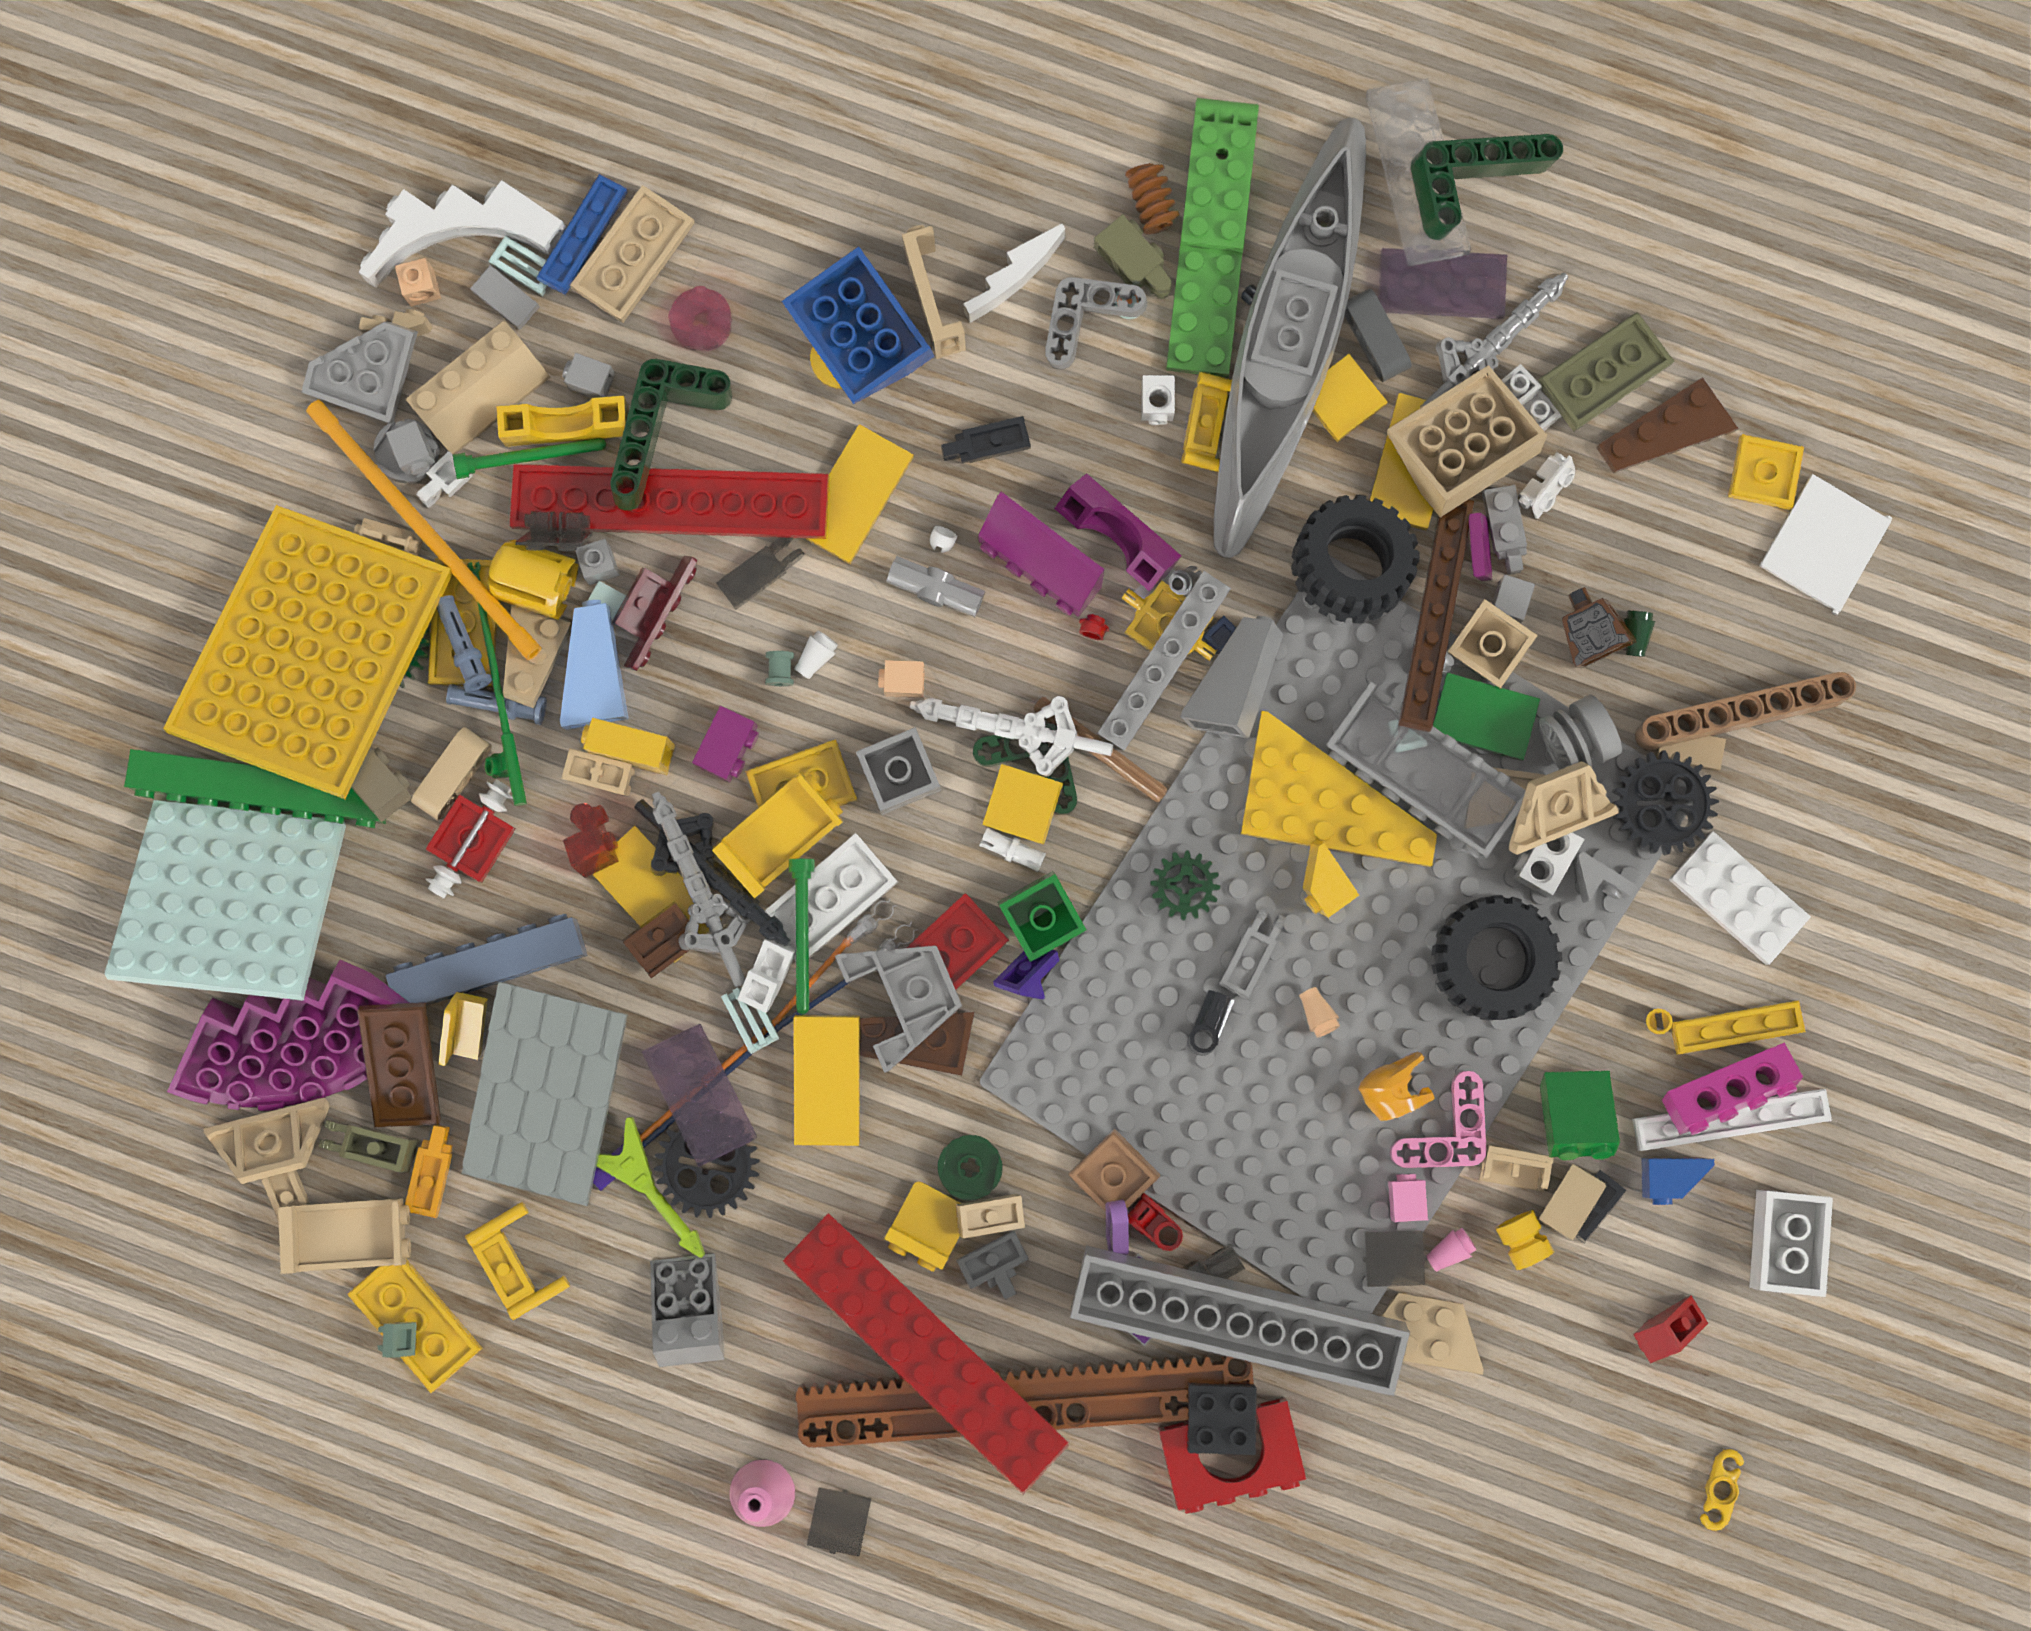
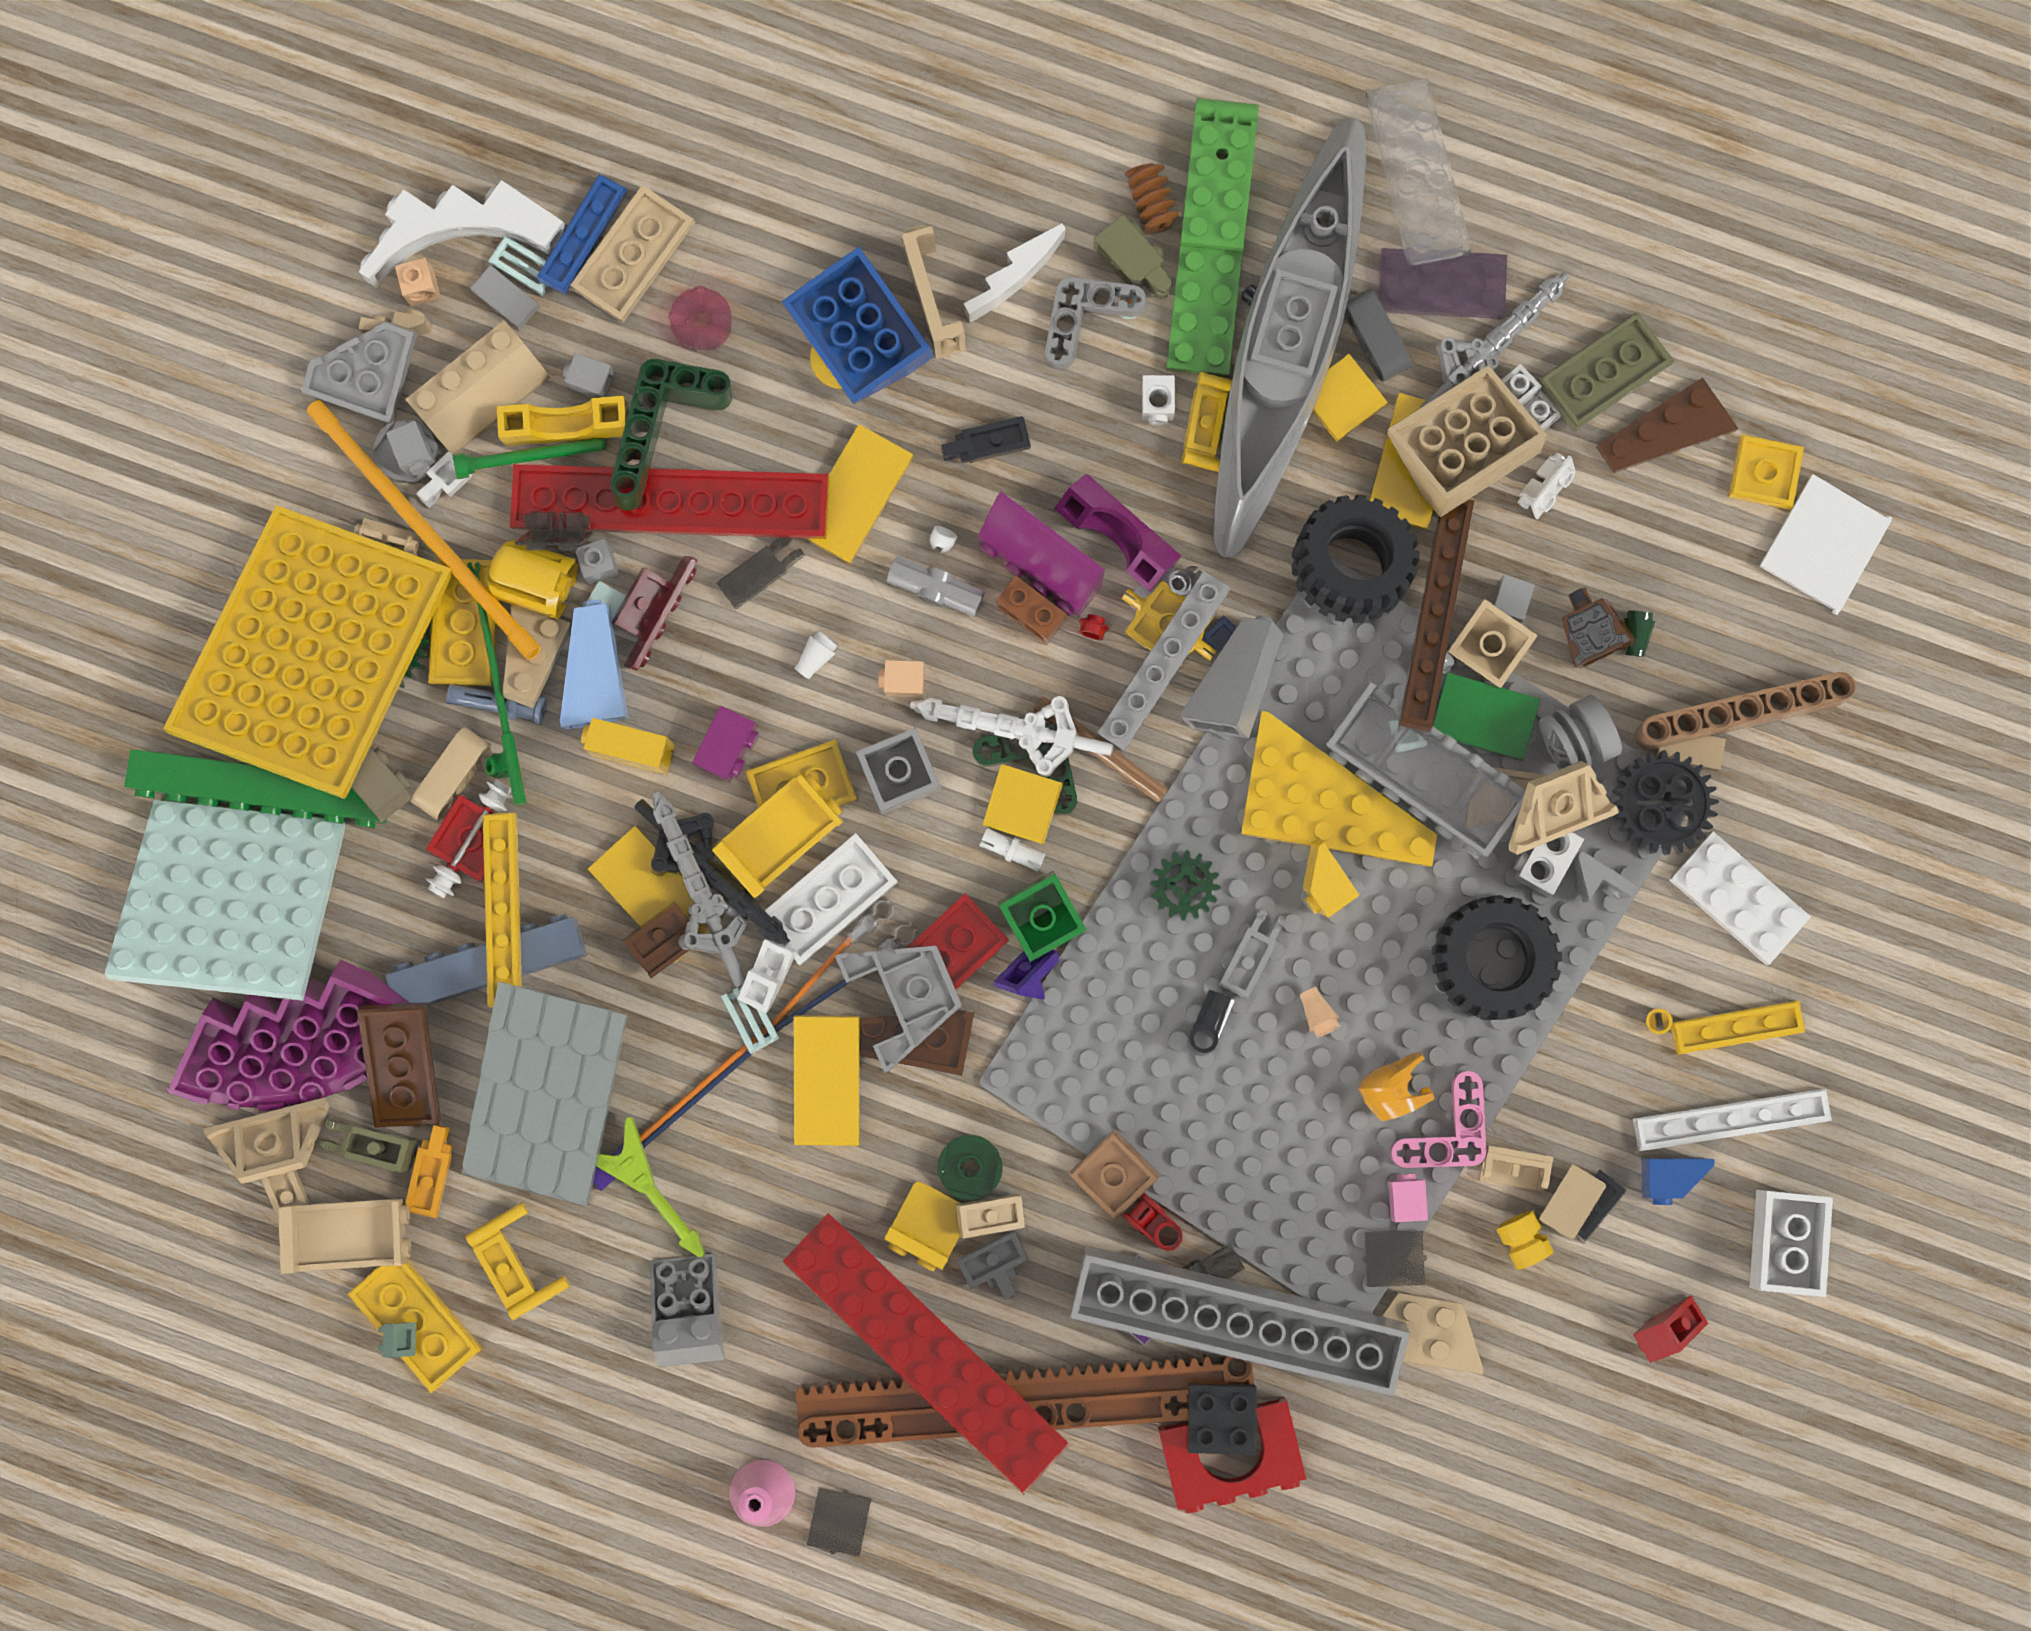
sand blue pin [437,595,492,691] -> none
panel [439,992,488,1066] -> none
tan hinge [561,748,635,796] -> none
clear red brick [563,803,619,878] -> none
clear purple plate [642,1023,757,1167] -> none
black gear [654,1112,760,1218] -> none
sand green bush [765,651,794,687] -> none
green piece [789,859,815,1015] -> none
medium lavender beam [1106,1200,1129,1255] -> none
dark green beam [1410,134,1563,241] -> none
bright pink cone [1426,1228,1477,1272] -> none
magenta tile [1469,513,1493,582] -> none
light grey hinge [1482,485,1527,575] -> none
green brick [1540,1071,1620,1160] -> none
dark pink brick [1662,1042,1803,1135] -> none
yellow piece [1700,1449,1744,1531] -> none
none -> yellow tile [483,812,522,1008]
none -> dark orange brick [996,576,1067,645]

